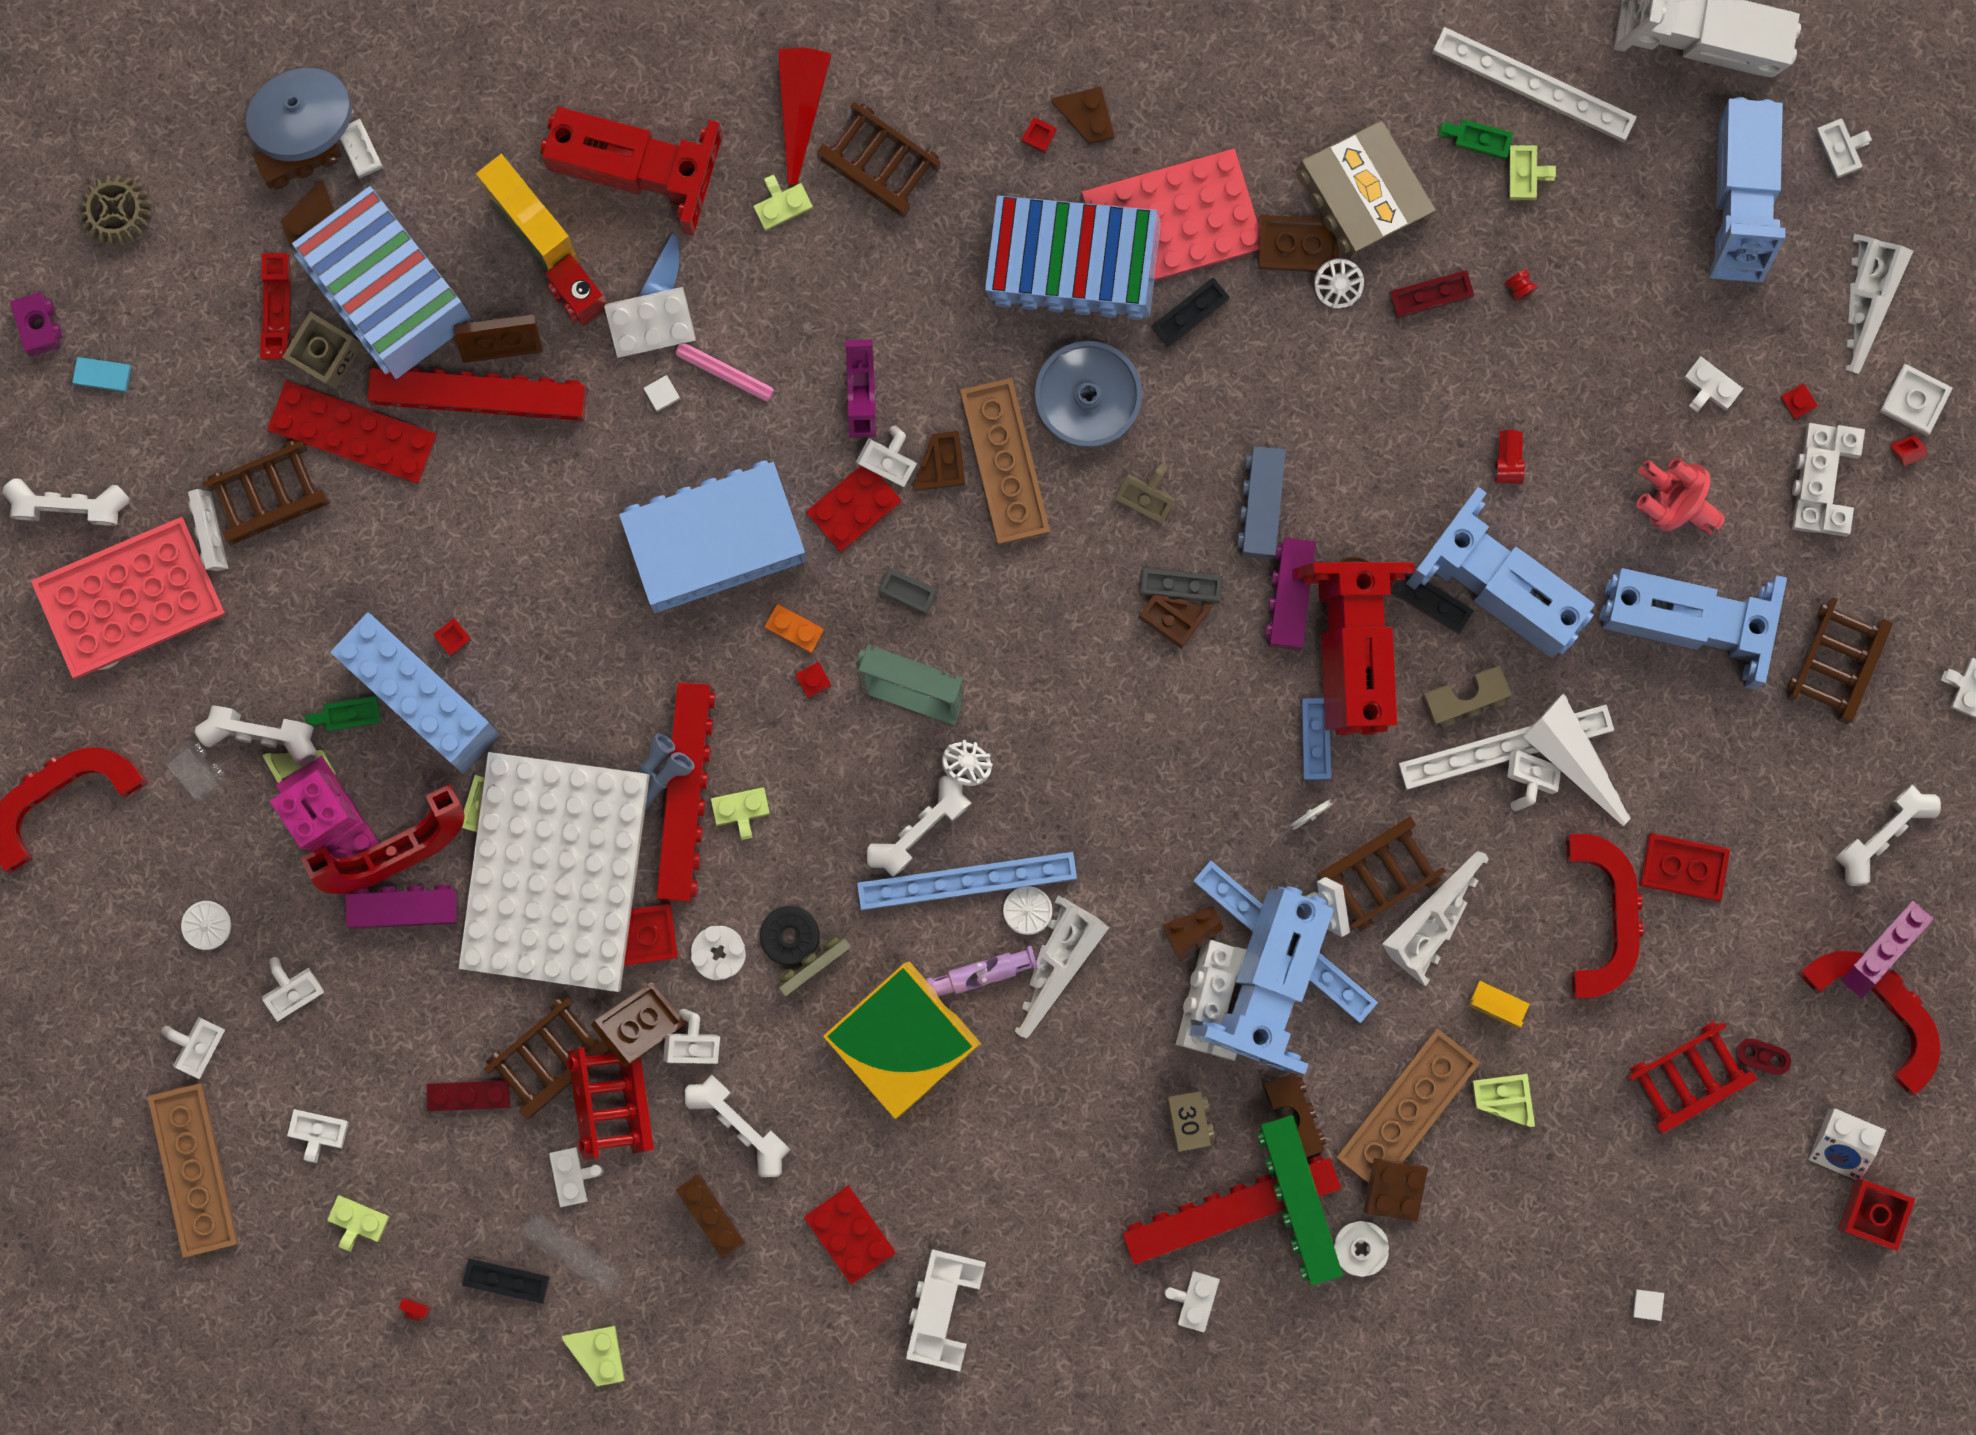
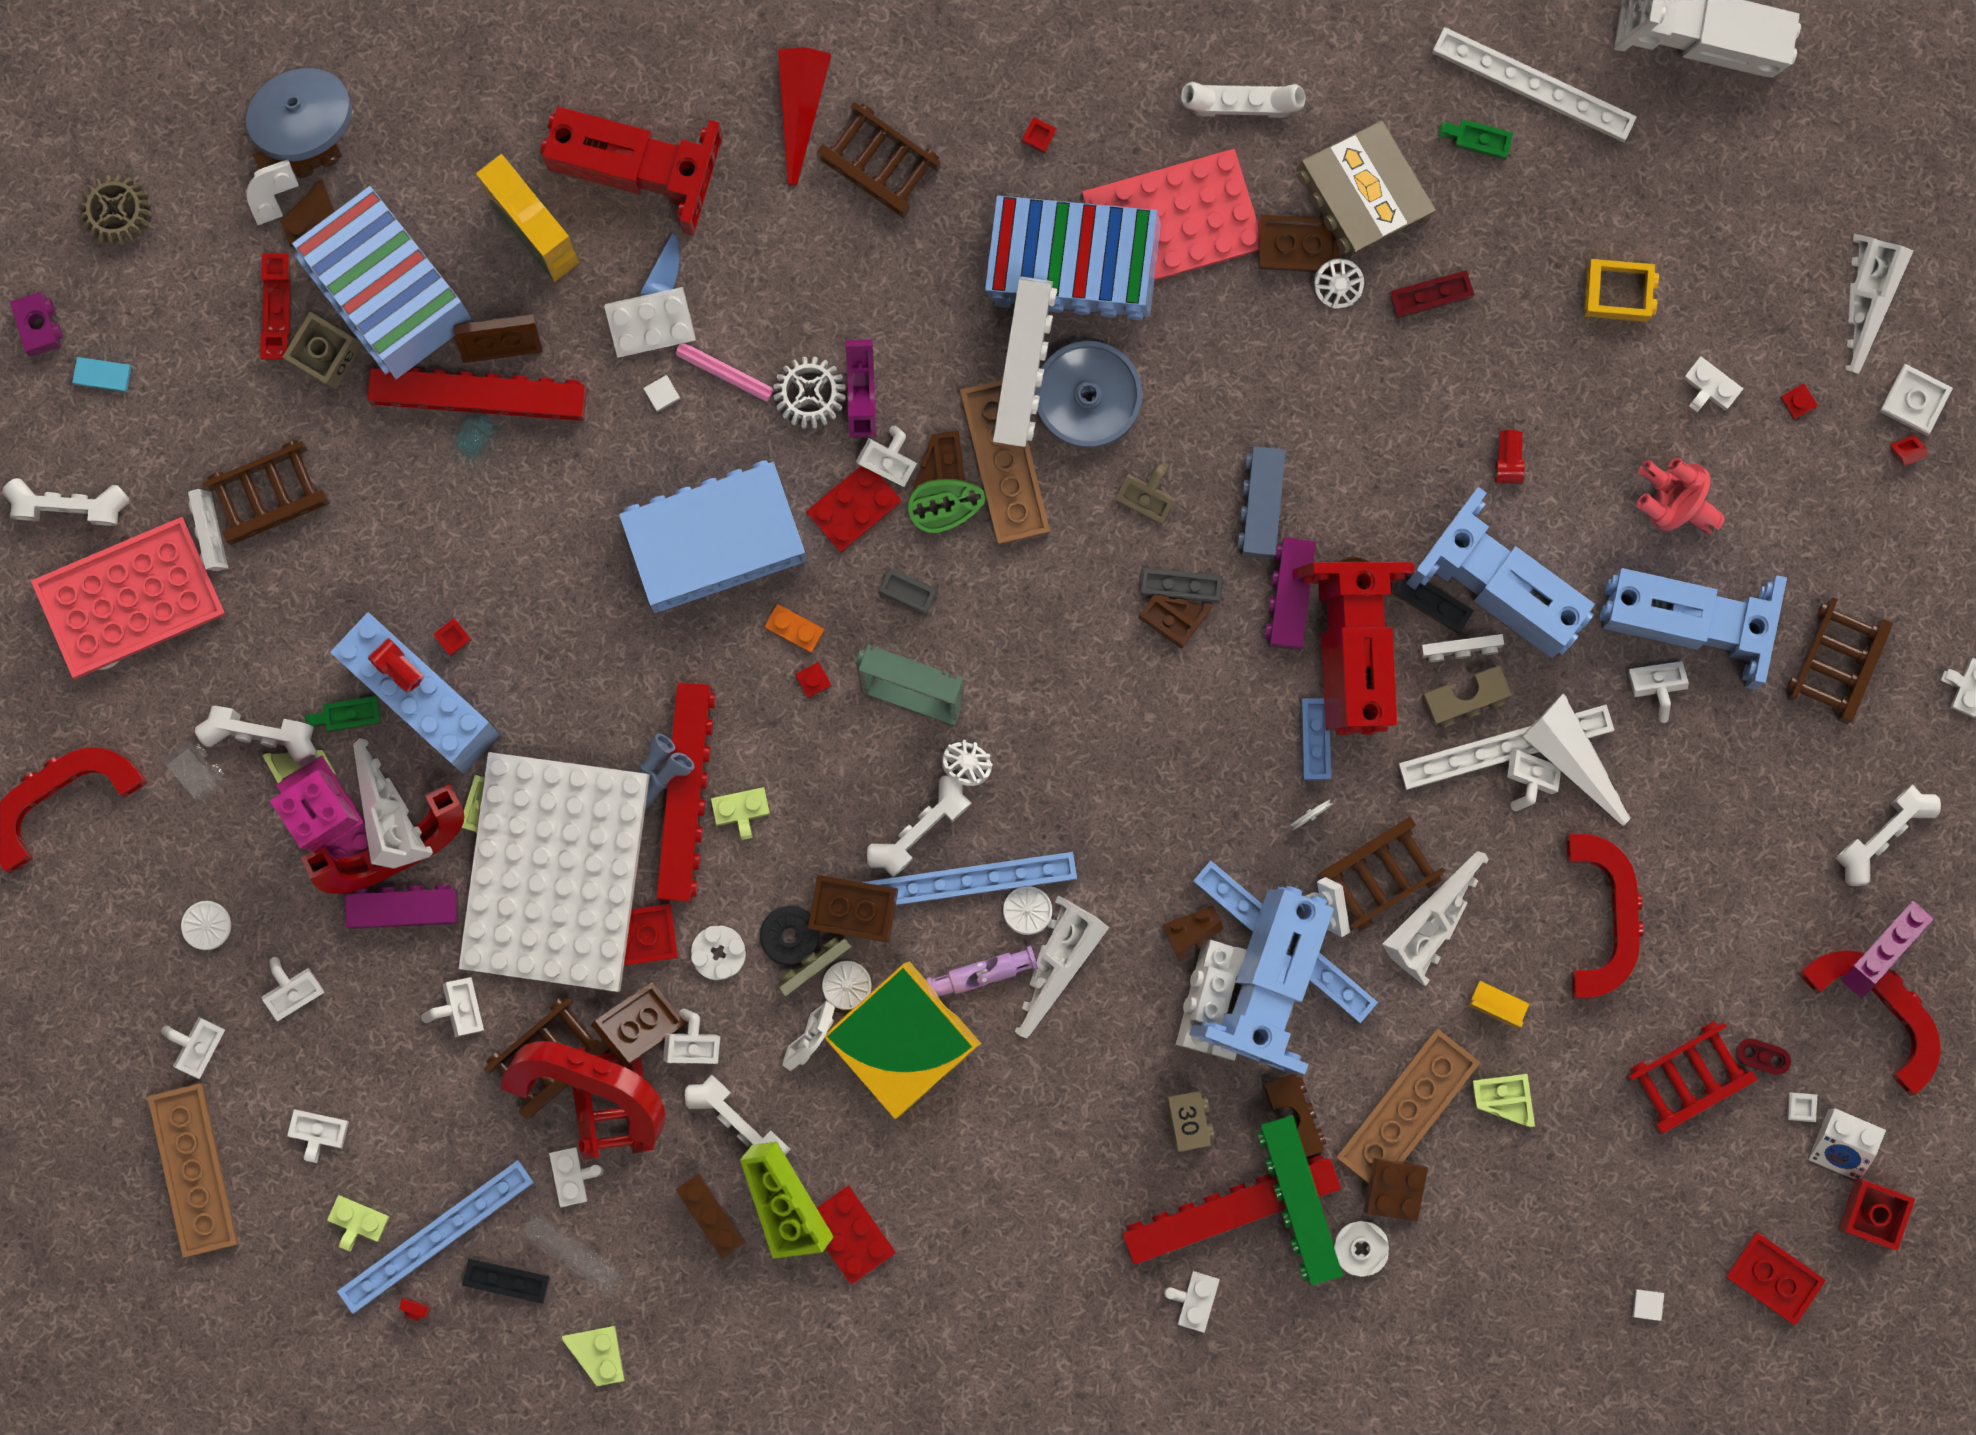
red plate [267,381,437,485] -> none
white plate [340,119,383,179] -> none
dark red plate [427,1080,511,1111] -> none
red brick [545,254,607,326] -> none
yellowish green plate [753,174,813,231] -> none
white bracket [906,1249,986,1371] -> none
reddish brown wing [1052,86,1115,144] -> none
black plate [1151,277,1230,349] -> none
red wheel [1504,269,1538,302] -> none
yellowish green plate [1509,145,1556,200] -> none
red tile [1640,833,1730,902] -> none
light blue brick [1710,97,1785,283] -> none
white bracket [1792,423,1865,537] -> none
white plate [1816,118,1872,179] -> none
none -> white plate [245,159,299,225]
none -> light blue plate [337,1160,535,1314]
none -> white wedge [353,738,433,868]
none -> red piece [367,638,424,694]
none -> white plate [421,977,484,1037]
none -> clear light blue bracket [452,414,499,460]
none -> red arch [500,1041,666,1147]
none -> lime wedge [740,1141,834,1259]
none -> white gear [774,357,846,429]
none -> white plate [782,1001,835,1071]
none -> reddish brown plate [808,875,898,943]
none -> white wheel [822,961,872,1010]
none -> bright green piece [908,479,985,533]
none -> white brick [993,276,1057,447]
none -> white plate [1181,82,1306,118]
none -> white plate [1419,634,1504,663]
none -> yellow window [1584,259,1659,322]
none -> white plate [1628,661,1689,723]
none -> red plate [1725,1232,1826,1326]
none -> white tile [1787,1092,1817,1122]

